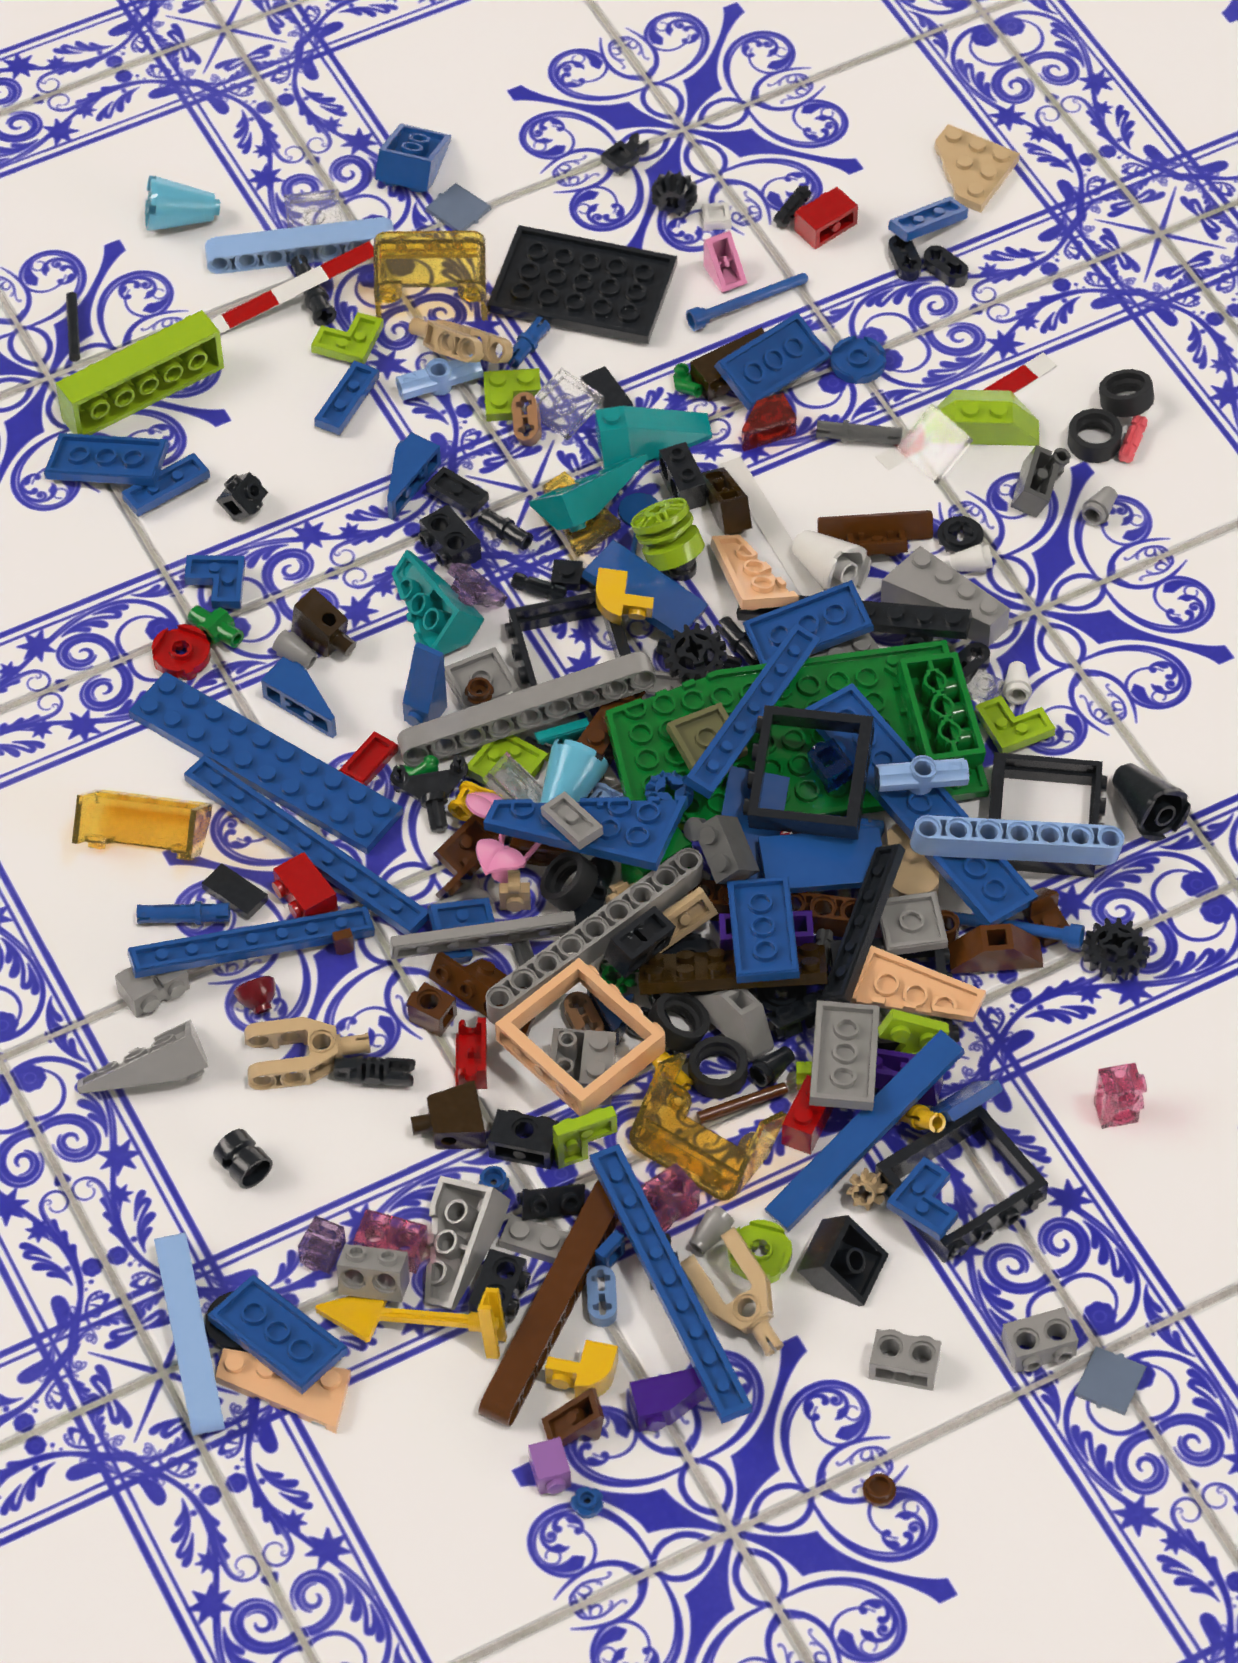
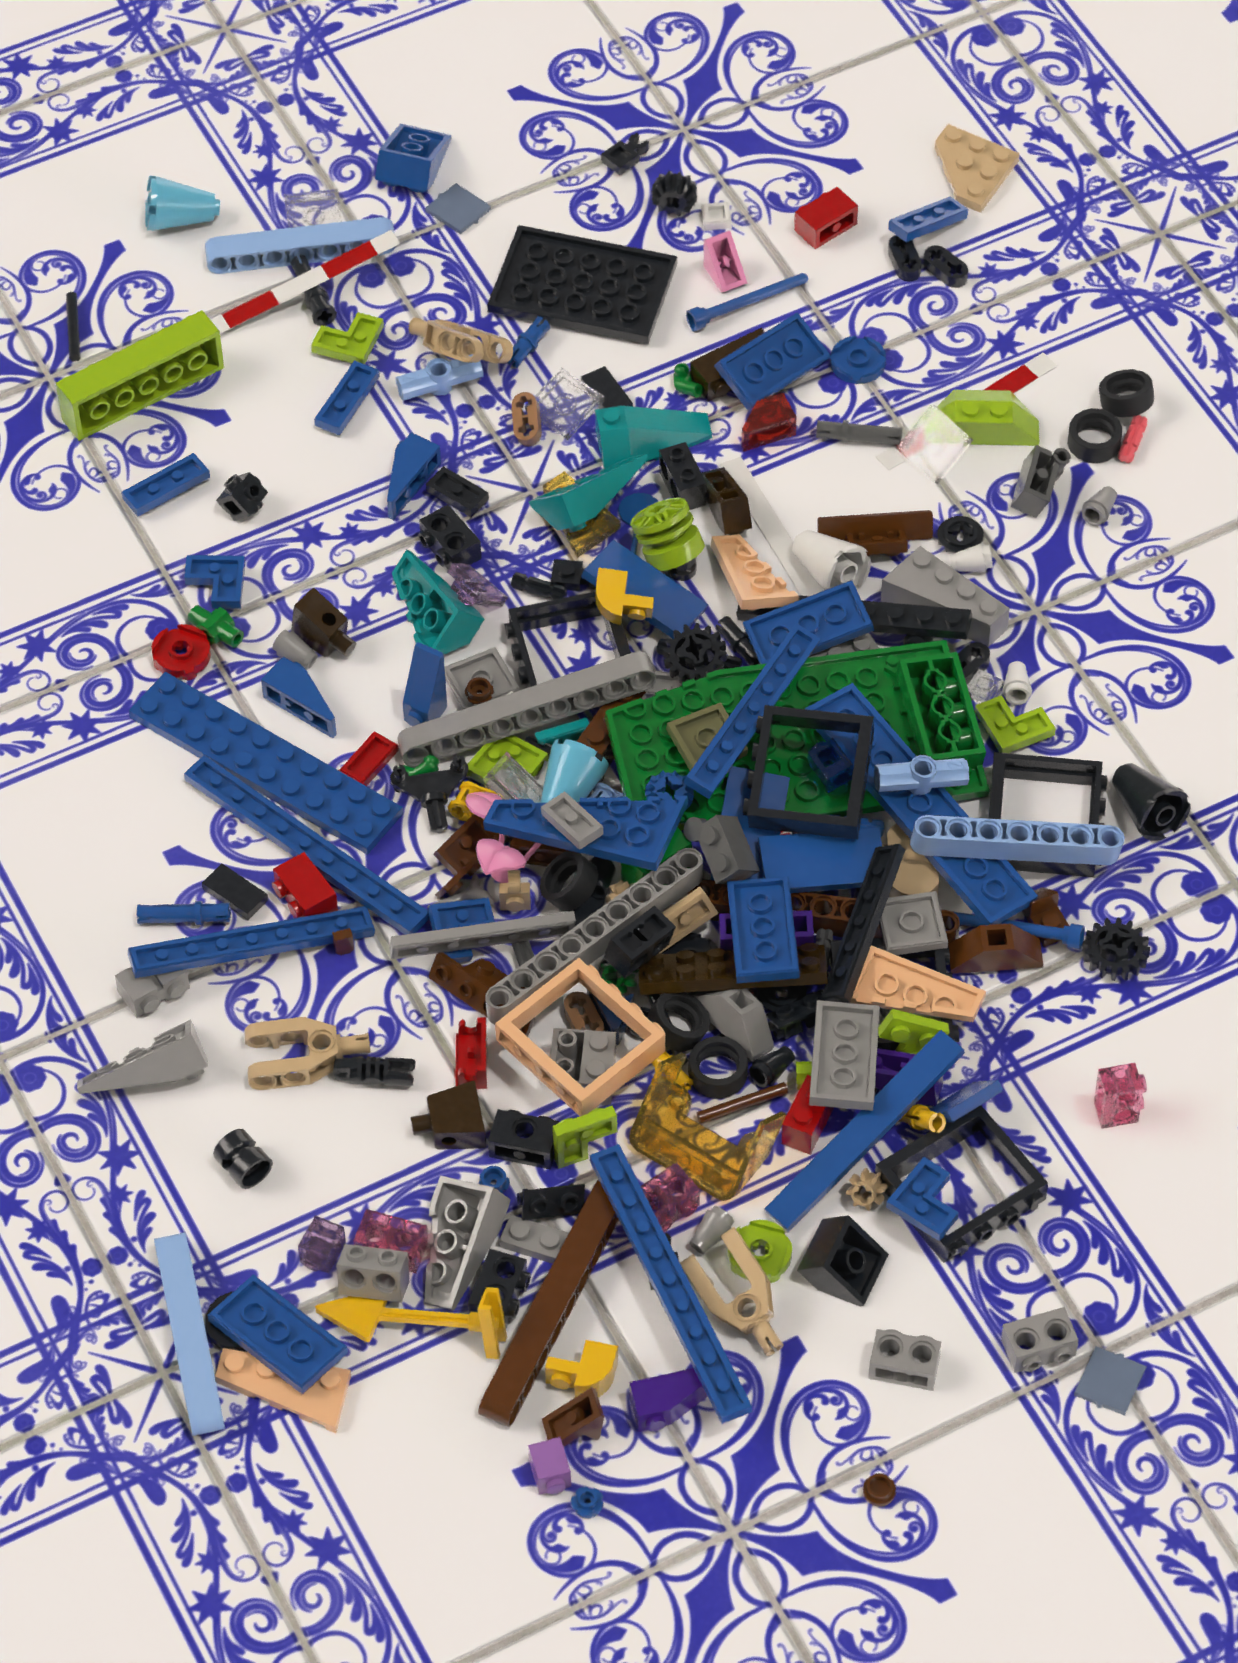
blue tile [44,433,169,486] -> none
clear yellow windscreen [72,789,213,860] -> none
dark red brick [233,976,276,1015] -> none
clear yellow windscreen [373,231,488,320] -> none
reddish brown brick [406,982,457,1037] -> none
black pin [478,507,533,550] -> none
lime plate [483,368,541,422] -> none
medium blue beam [586,1265,617,1327] -> none
blue tile [595,1230,625,1268] -> none
black axle [773,185,812,228] -> none

